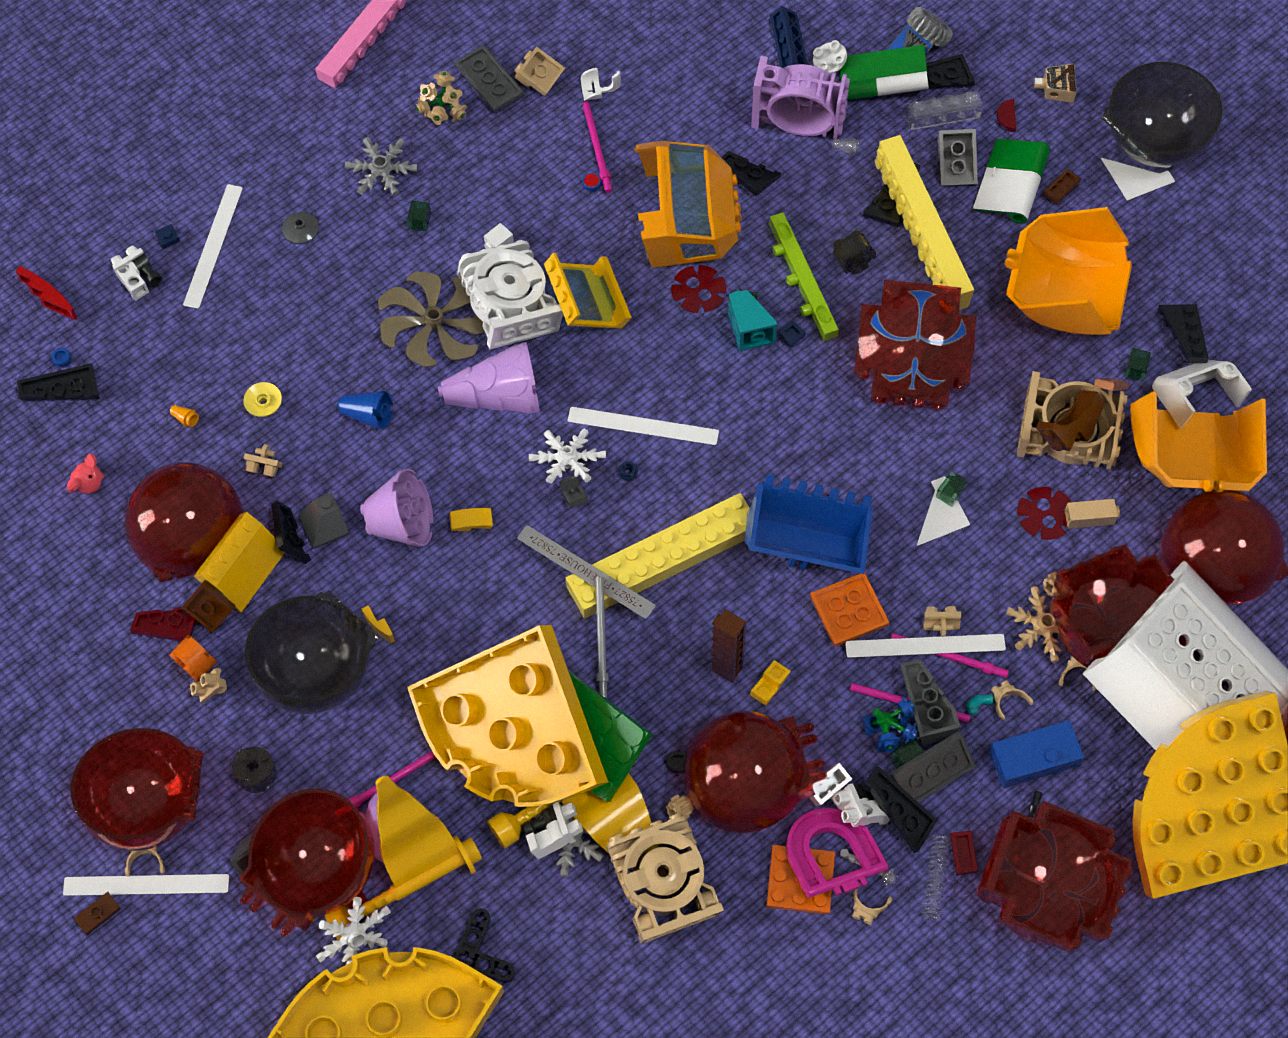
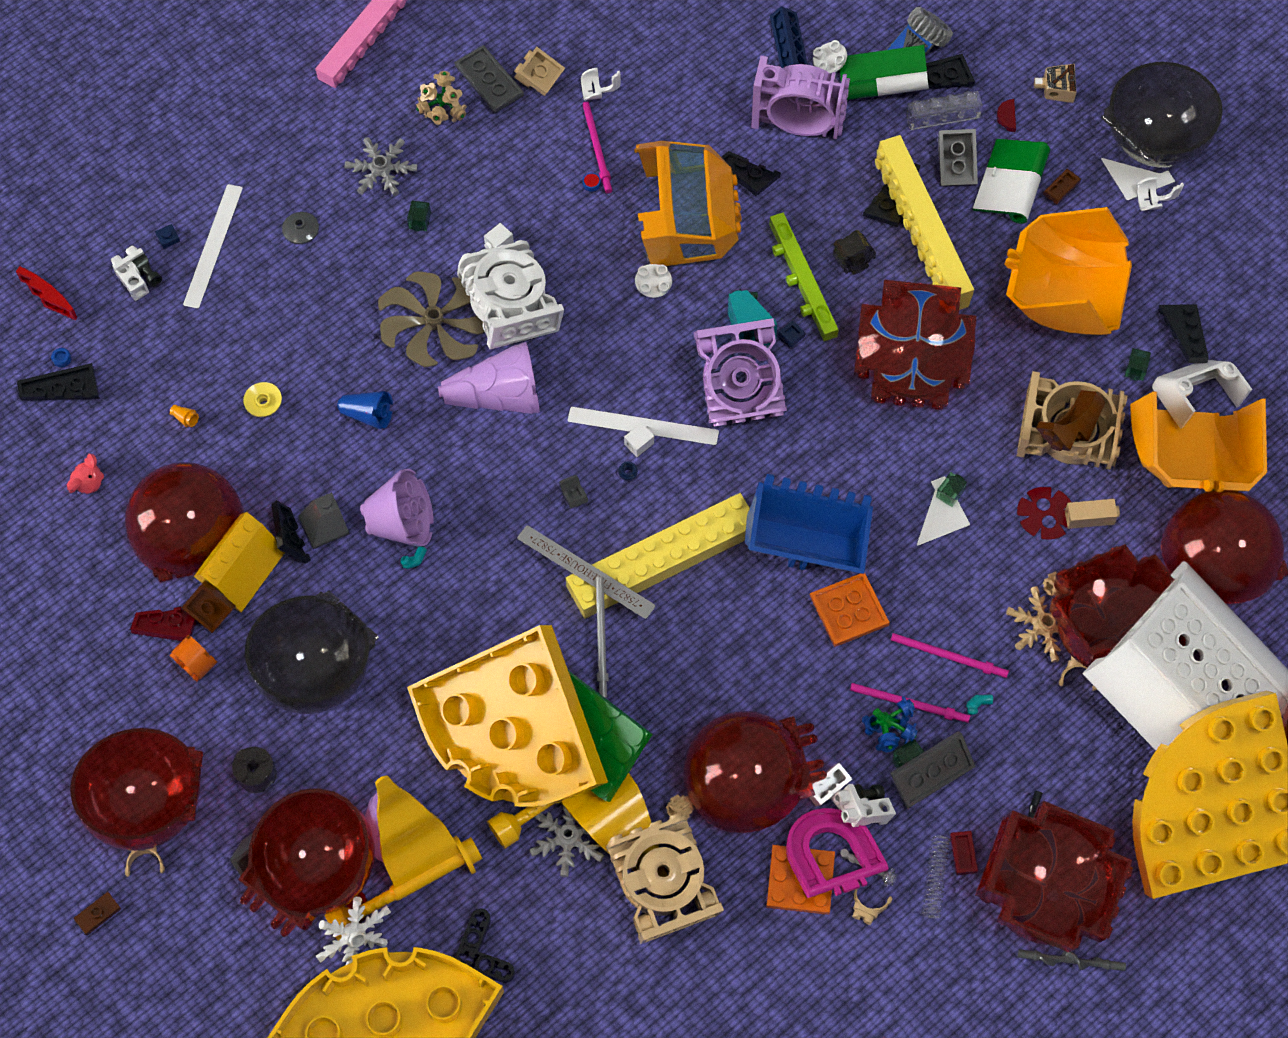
white sticker [63,874,229,895] -> none
tan hips [190,668,227,702] -> none
tan hips [244,444,283,477] -> none
dark pink bar [335,751,436,817] -> none
yellow slope [361,605,395,643] -> none
yellow slope [449,508,493,532] -> none
white hips [523,802,583,859] -> none
white piece [529,429,606,484] -> none
panel [544,253,632,329] -> none
black tile [666,751,688,774] -> none
dark red piece [671,265,726,313] -> none
reddish brown brick [711,609,746,683] -> none
yellow slope [750,660,791,706] -> none
clear cone [832,137,860,155] -> none
white sticker [846,634,1006,657] -> none
black wing [864,766,937,853] -> none
dark grey wedge [900,659,961,746] -> none
tan hips [923,606,961,636] -> none
blue brick [989,720,1084,788] -> none
tan helmet [991,680,1034,720] -> none
nougat tile [1094,378,1130,391] -> none
none -> teal arm [400,546,427,569]
none -> white brick [624,423,655,457]
none -> white dish [635,264,672,298]
none -> lavender brick [694,318,787,426]
none -> dark grey piece [1017,949,1126,971]
none -> white helmet [1137,177,1184,211]

